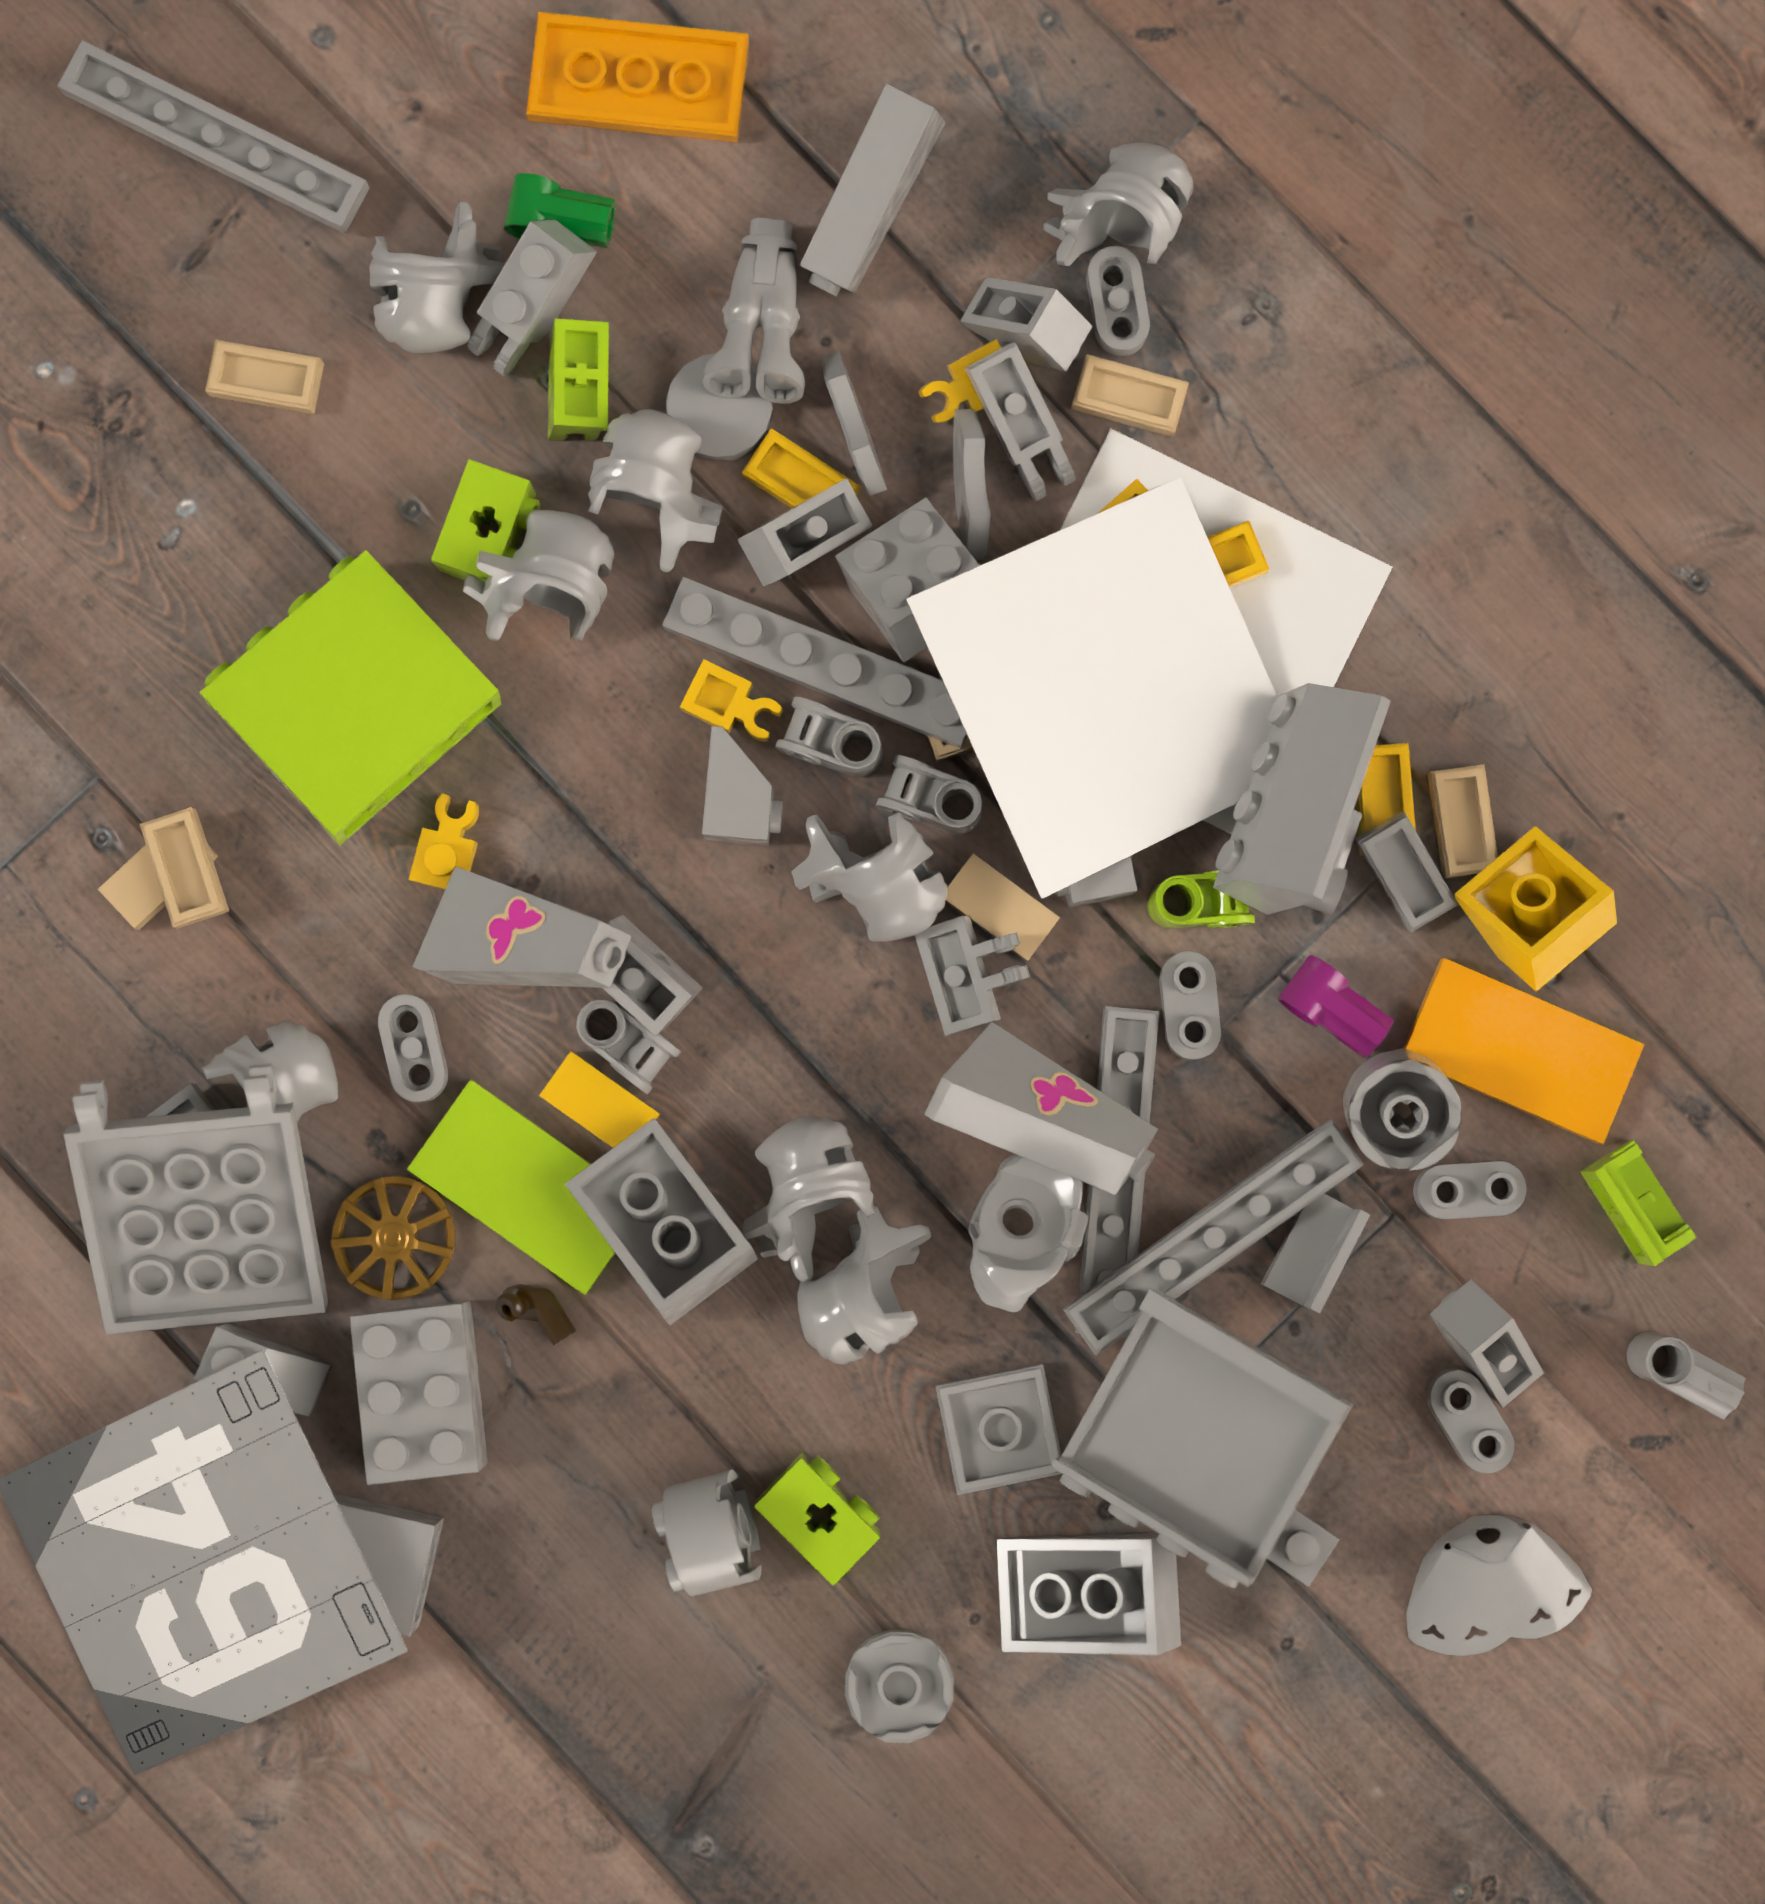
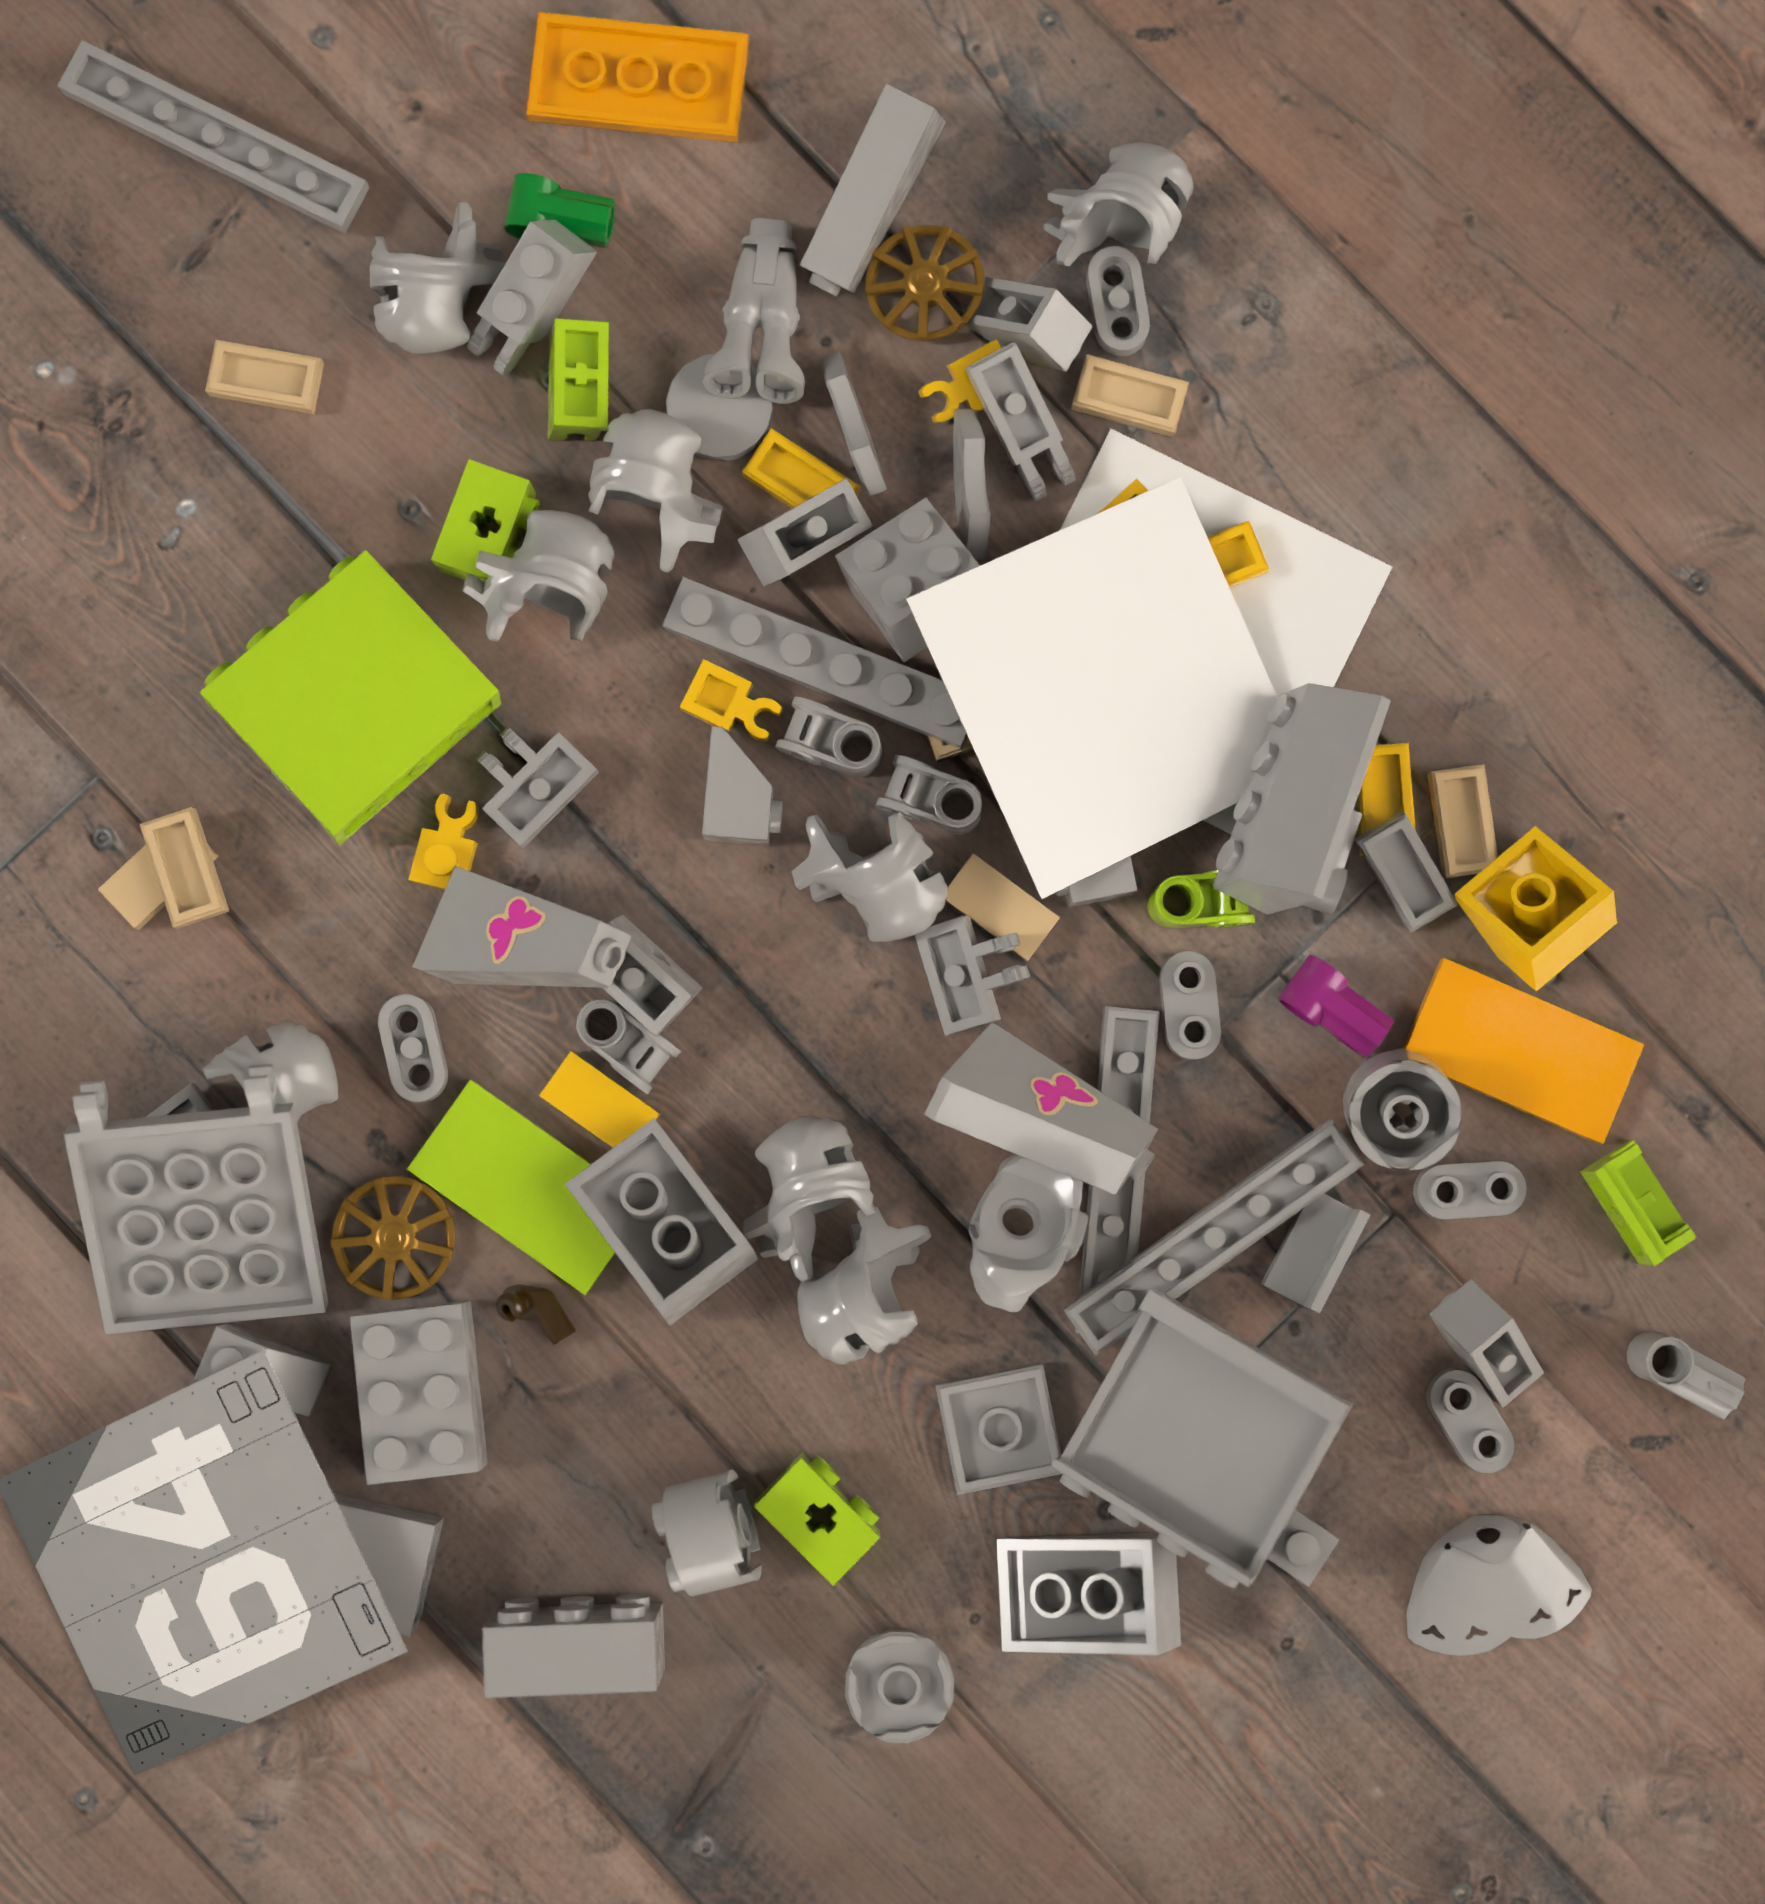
none -> light grey hinge [476,727,599,848]
none -> light grey brick [483,1594,665,1698]
none -> pearl gold wheel [865,225,985,341]

